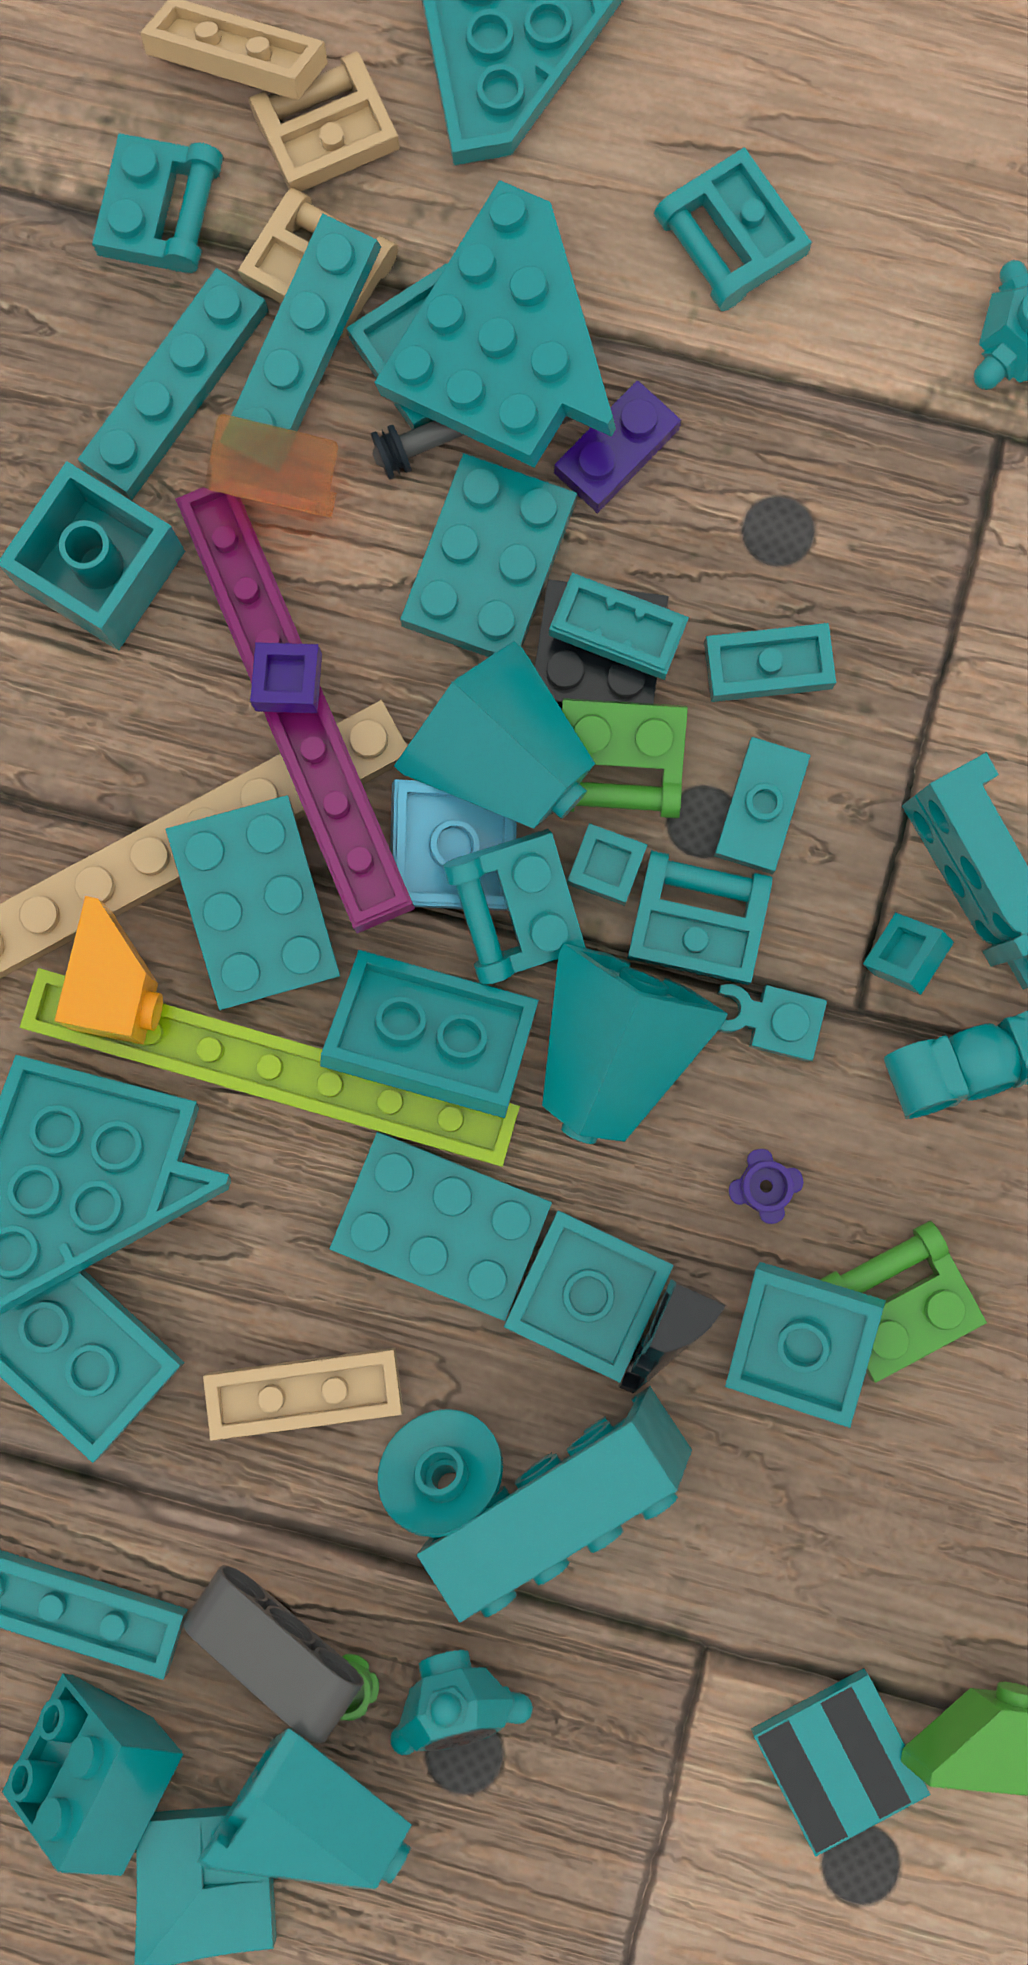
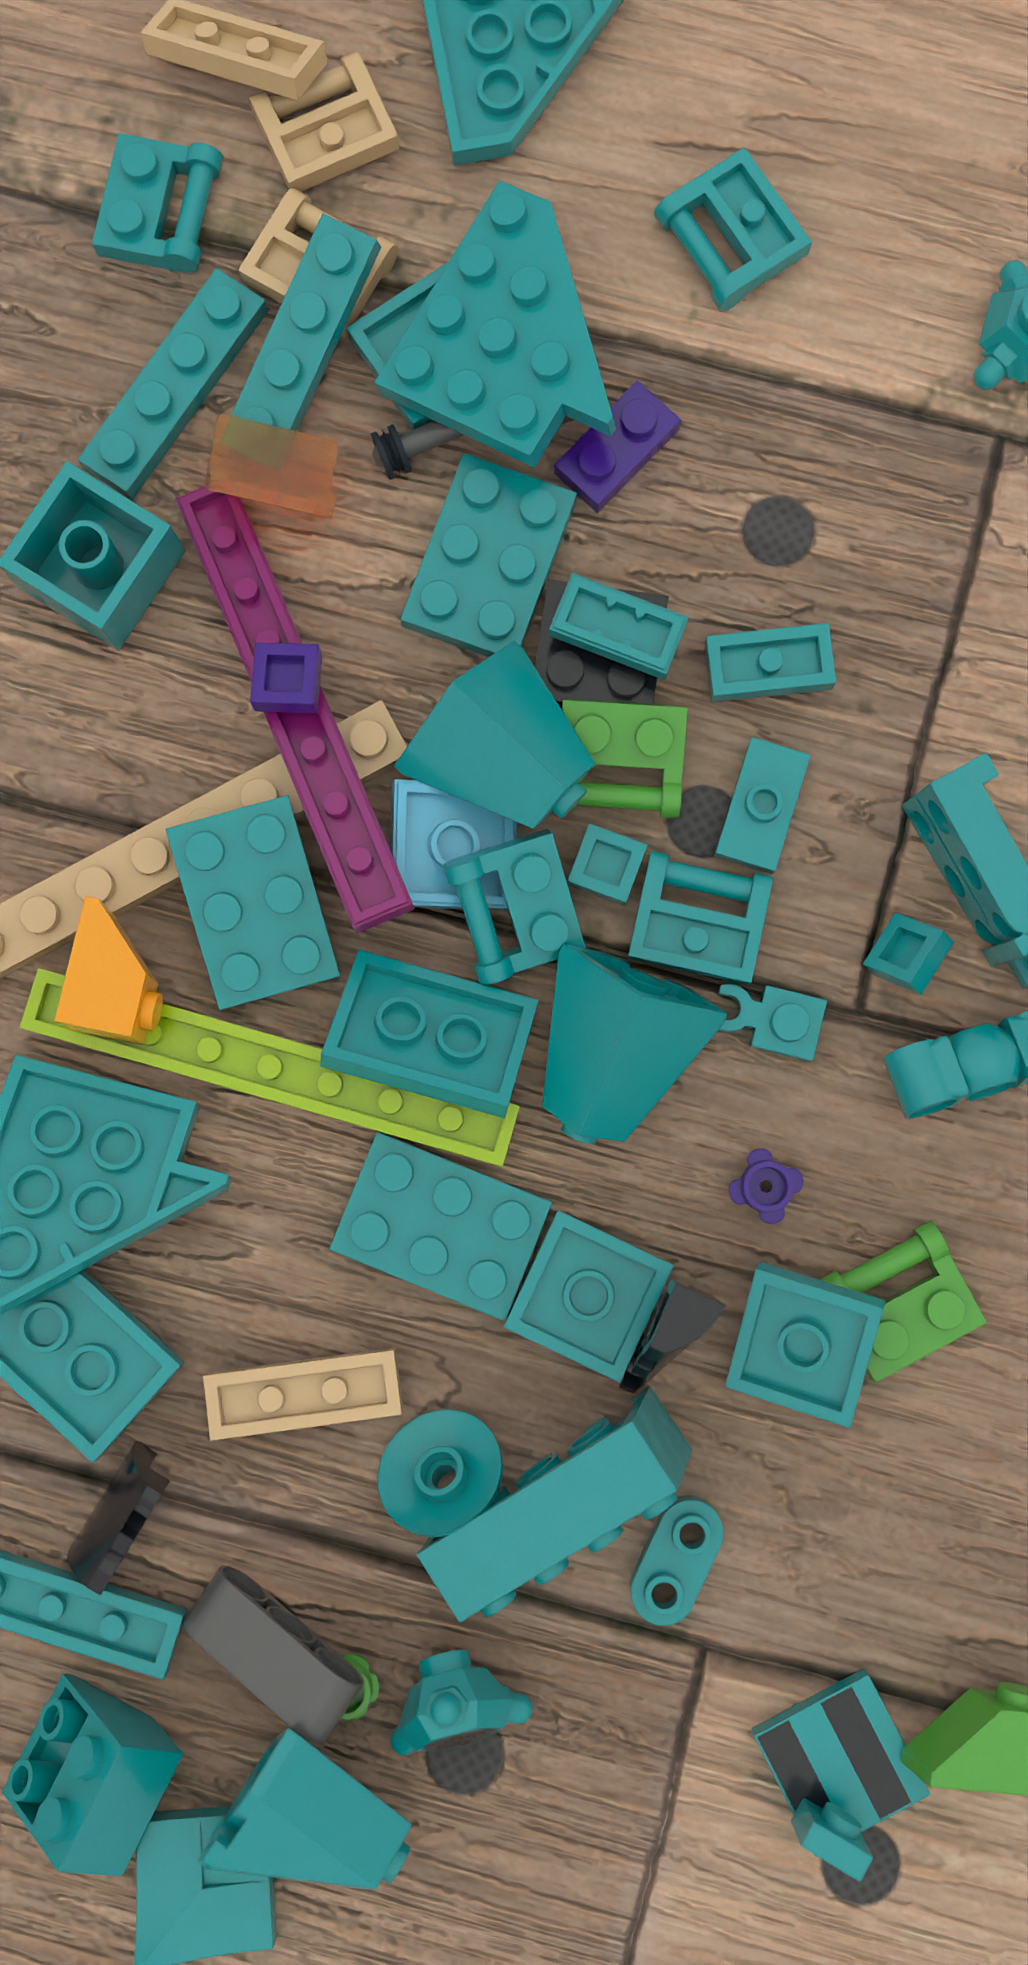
none -> black slope [67,1441,170,1596]
none -> teal plate [630,1495,723,1626]
none -> teal plate [791,1797,873,1882]

